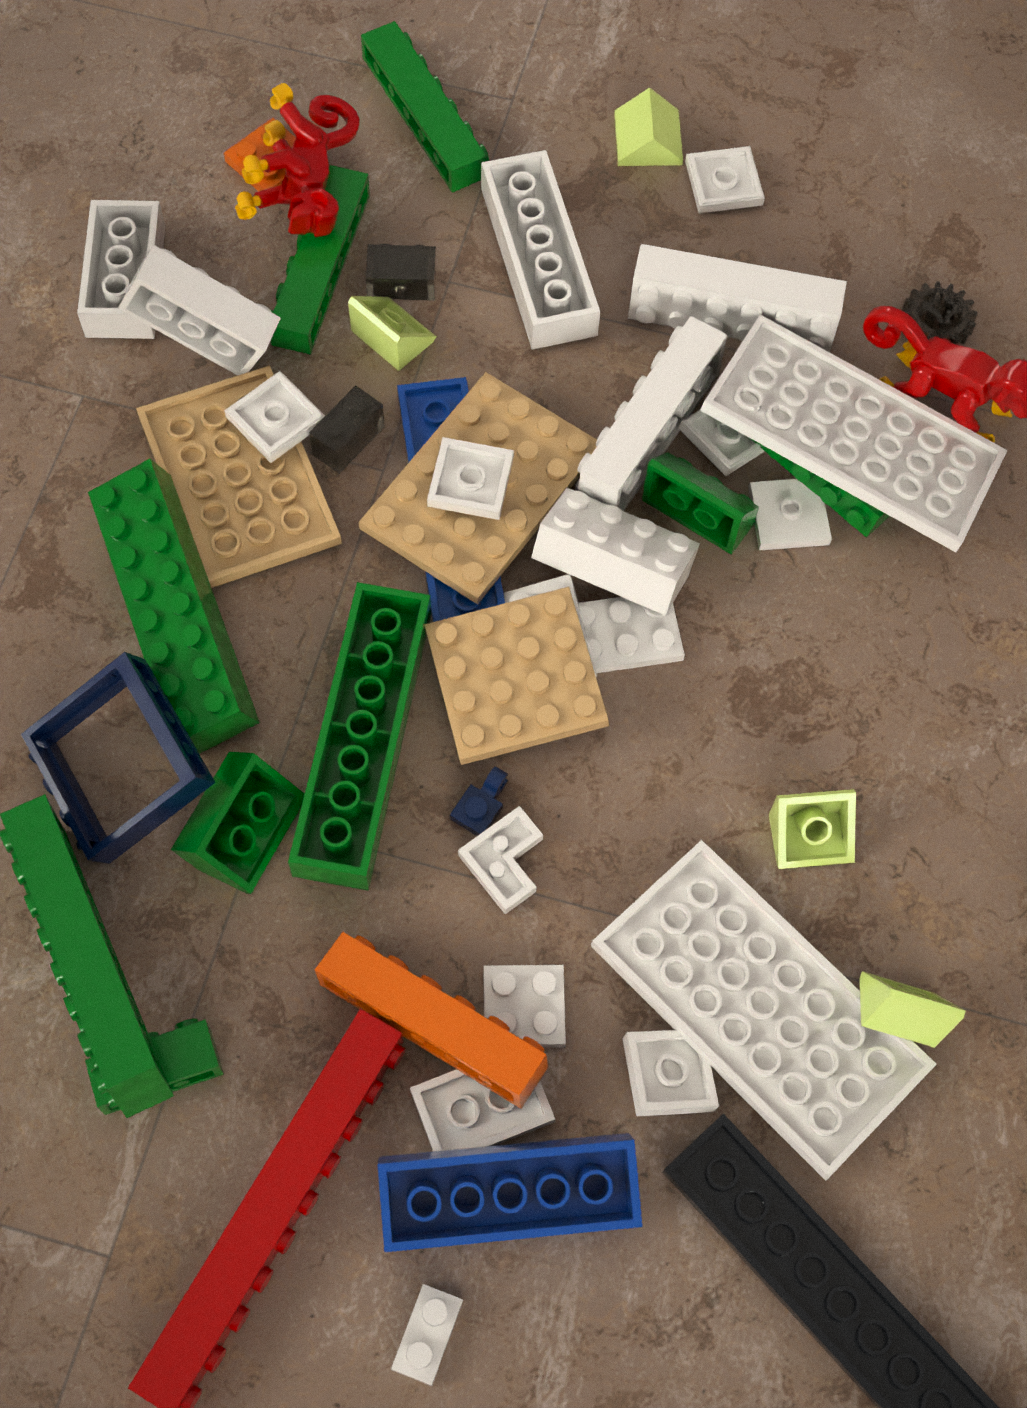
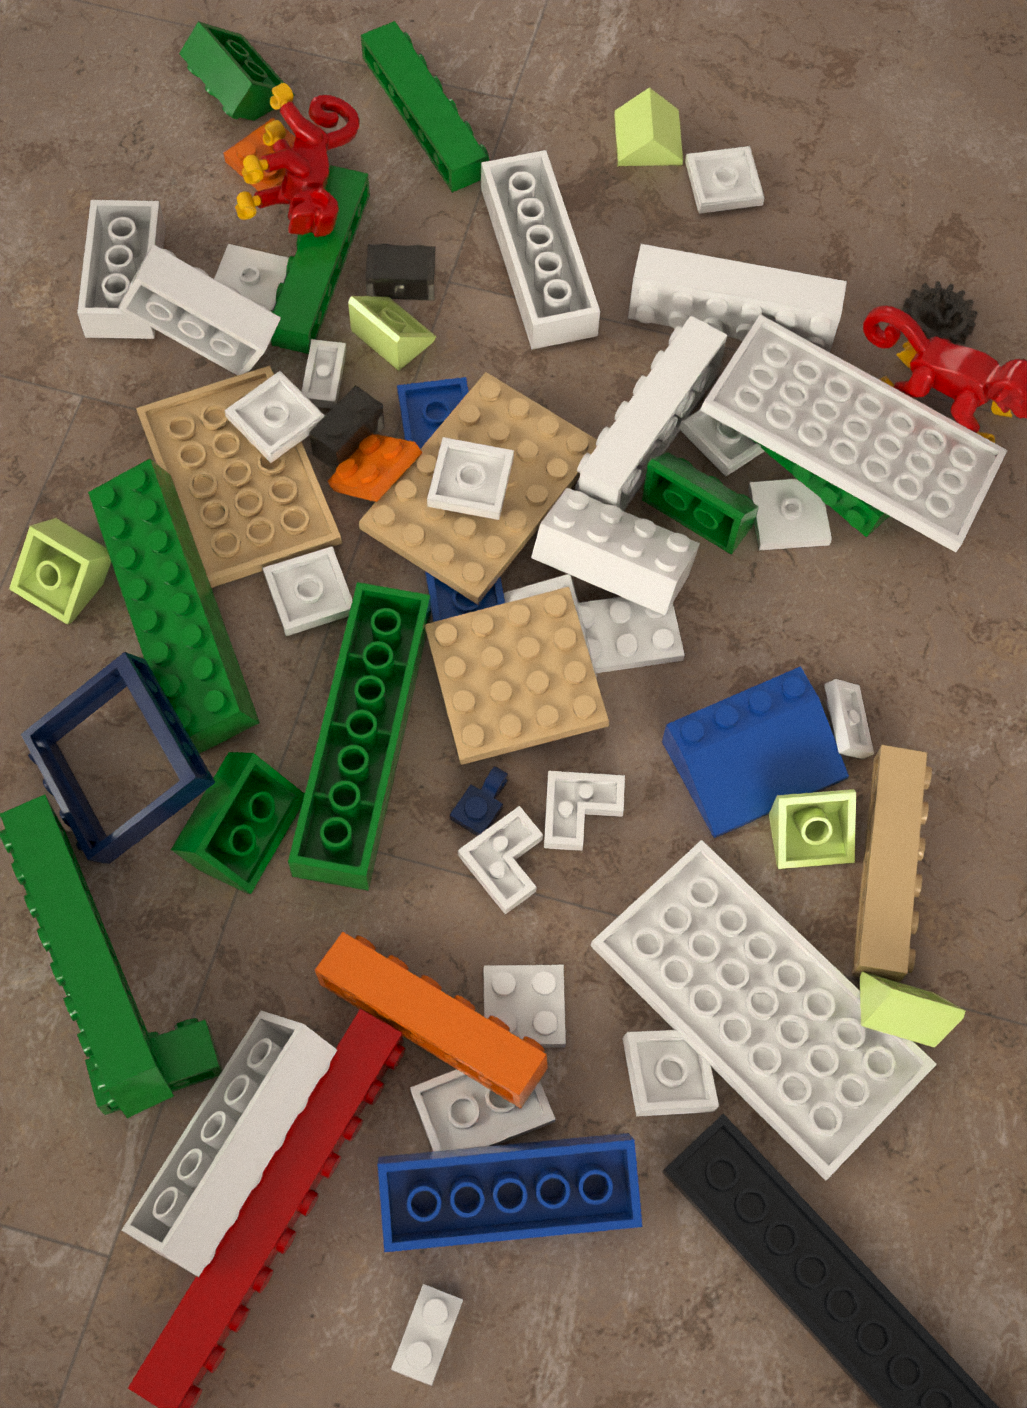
none -> yellowish green slope [9,518,111,625]
none -> white brick [122,1011,337,1277]
none -> green slope [179,21,295,121]
none -> white plate [214,244,289,310]
none -> white plate [263,546,352,636]
none -> white plate [301,339,347,409]
none -> orange plate [327,433,422,502]
none -> white plate [544,771,625,851]
none -> blue slope [662,666,849,838]
none -> white plate [824,679,874,759]
none -> tan brick [852,745,932,982]

